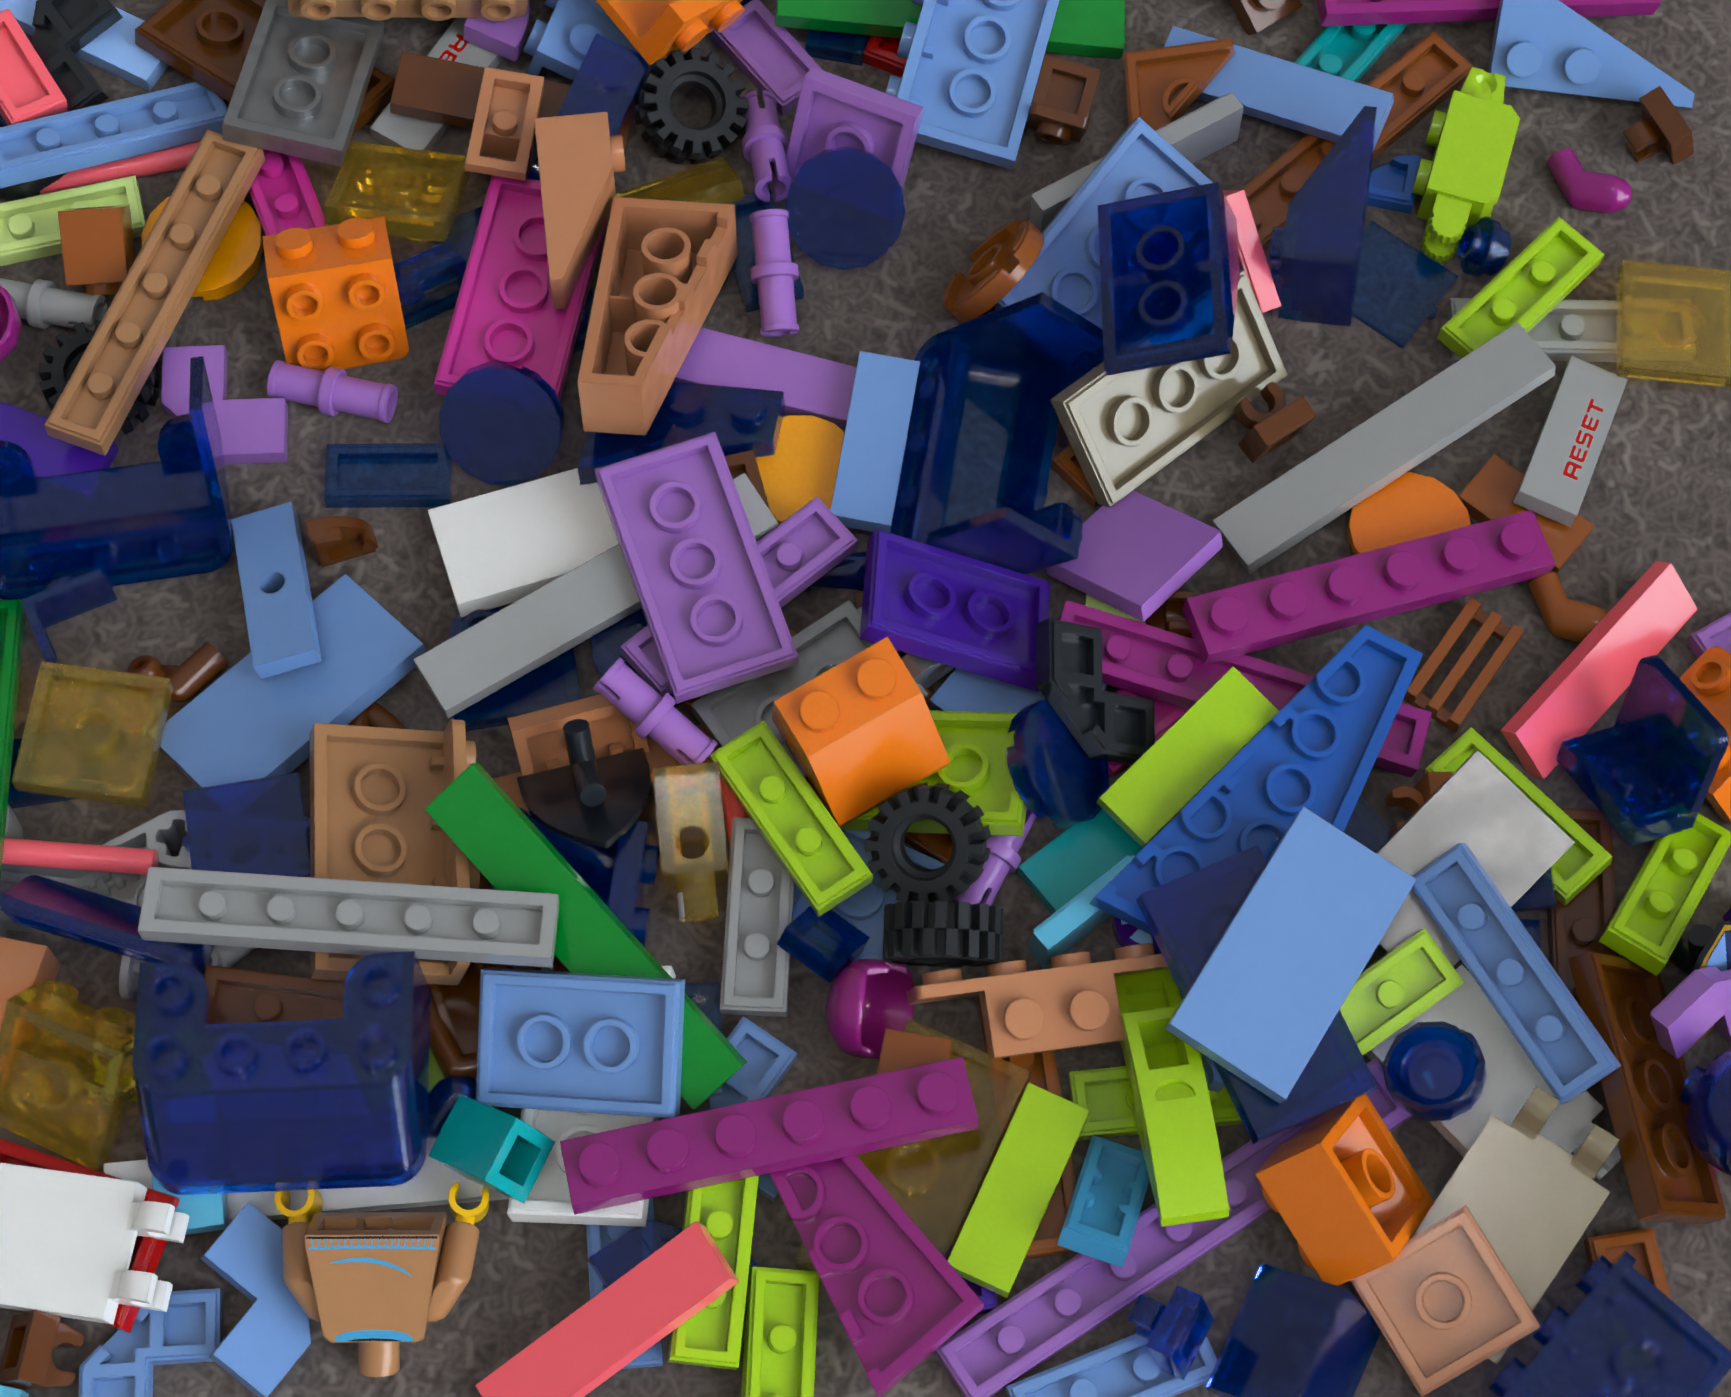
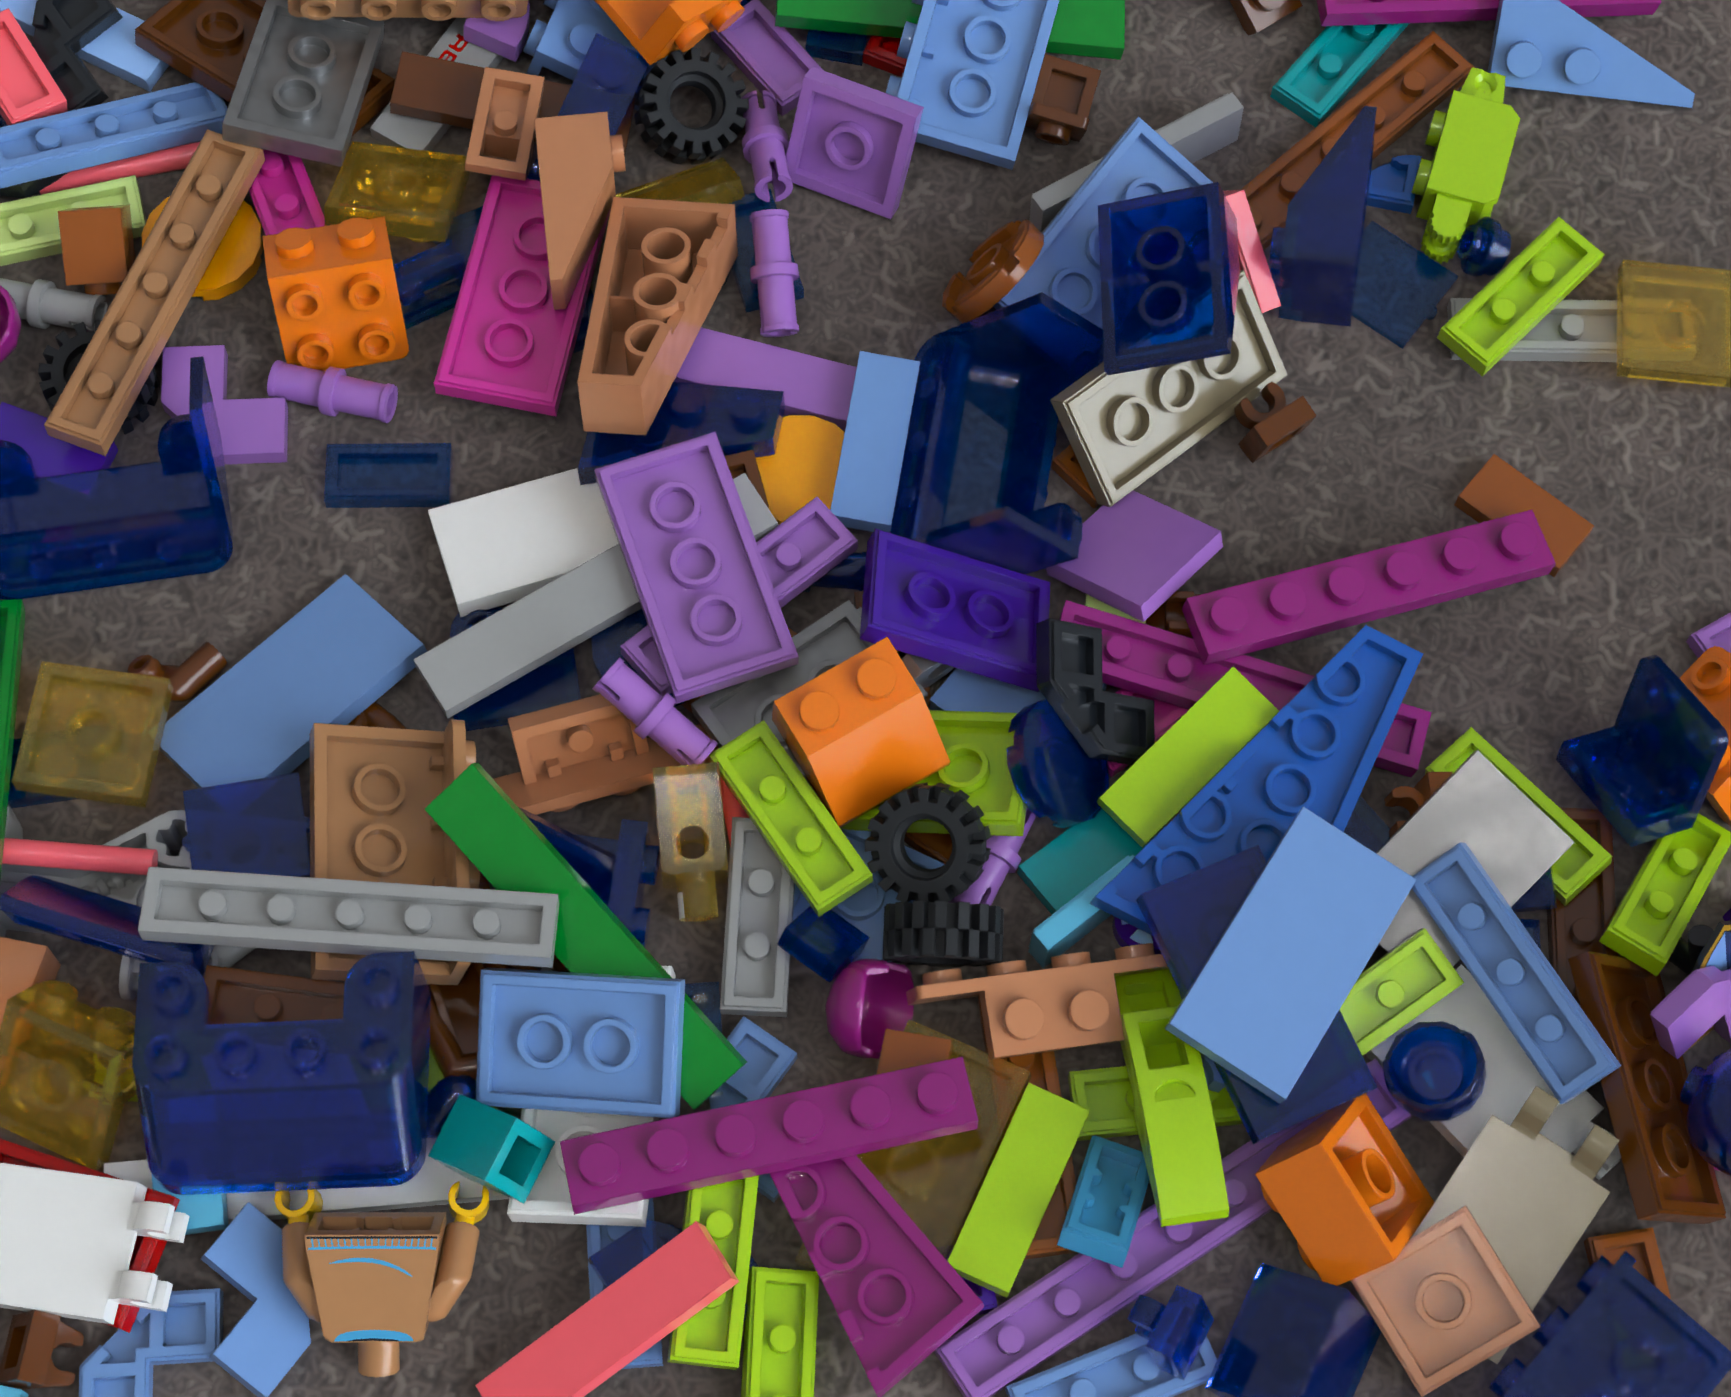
clear blue bracket [20,569,117,684] -> none
medium blue tile [231,502,322,680] -> none
reddish brown tile [305,516,379,567] -> none
clear blue tile [439,361,564,485] -> none
black shield [517,719,652,848] -> none
clear blue tile [785,146,906,270] -> none
dark orange tile [1123,38,1235,131] -> none
medium blue tile [1164,26,1394,154] -> none
light grey tile [1212,322,1556,575] -> none
orange tile [1345,472,1471,555] -> none
dark orange tile [1403,597,1525,733] -> none
coral tile [1500,561,1698,779] -> none
light grey tile [1512,356,1628,527] -> none
dark orange arm [1528,572,1609,643] -> none
magenta arm [1546,148,1632,213] -> none
reddish brown tile [1623,86,1694,165] -> none

